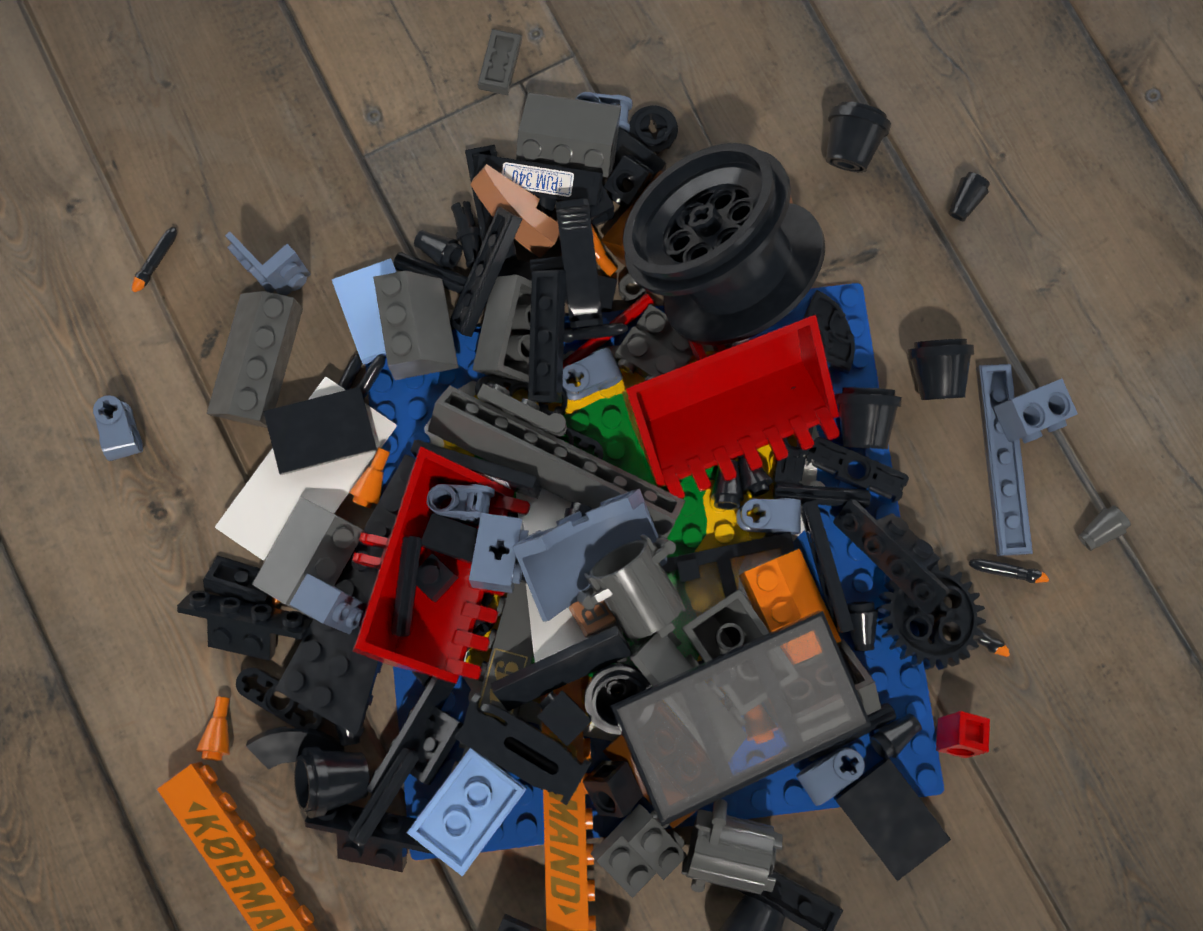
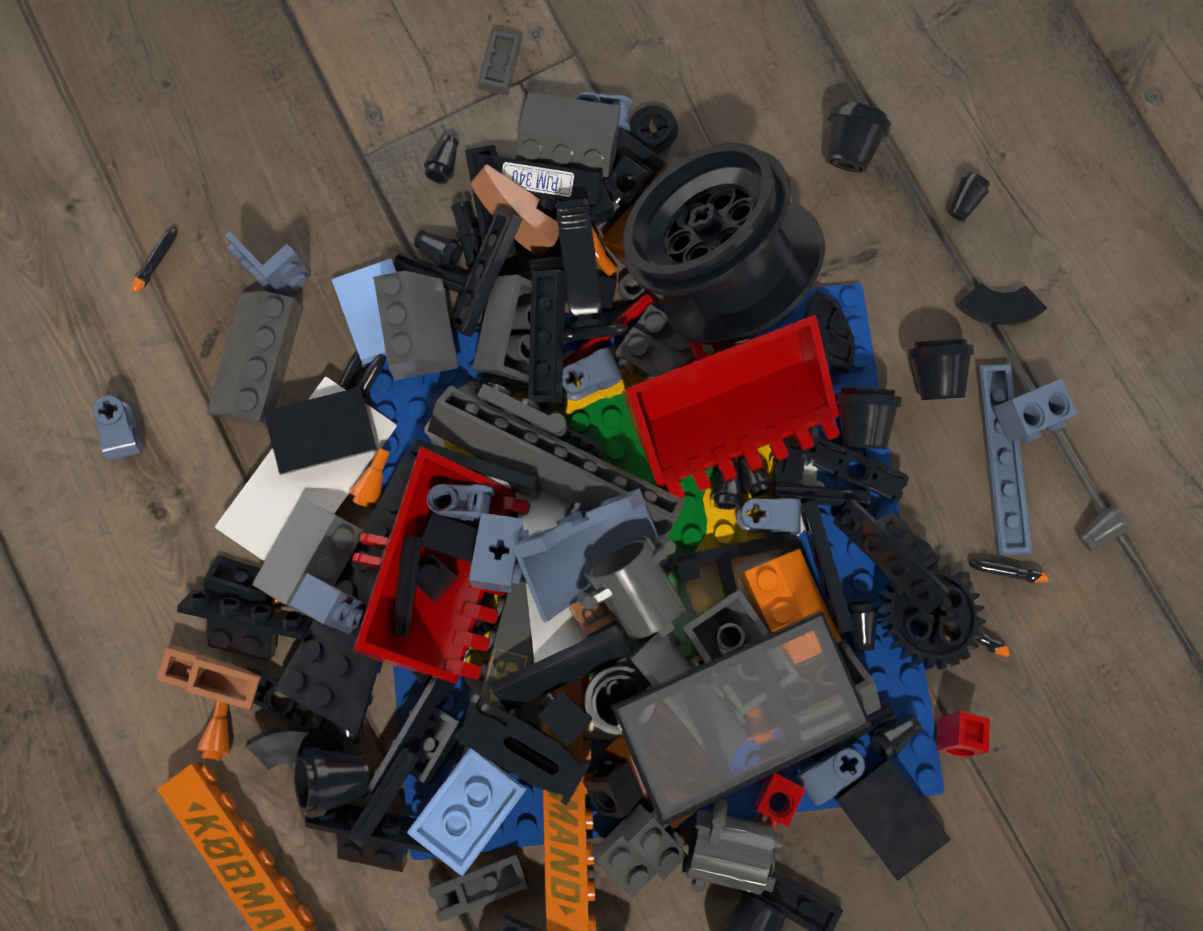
none -> nougat slope [156,645,261,710]
none -> black cone [424,135,459,184]
none -> dark grey plate [428,853,529,922]
none -> red brick [753,773,806,829]
none -> black tile [956,283,1047,326]

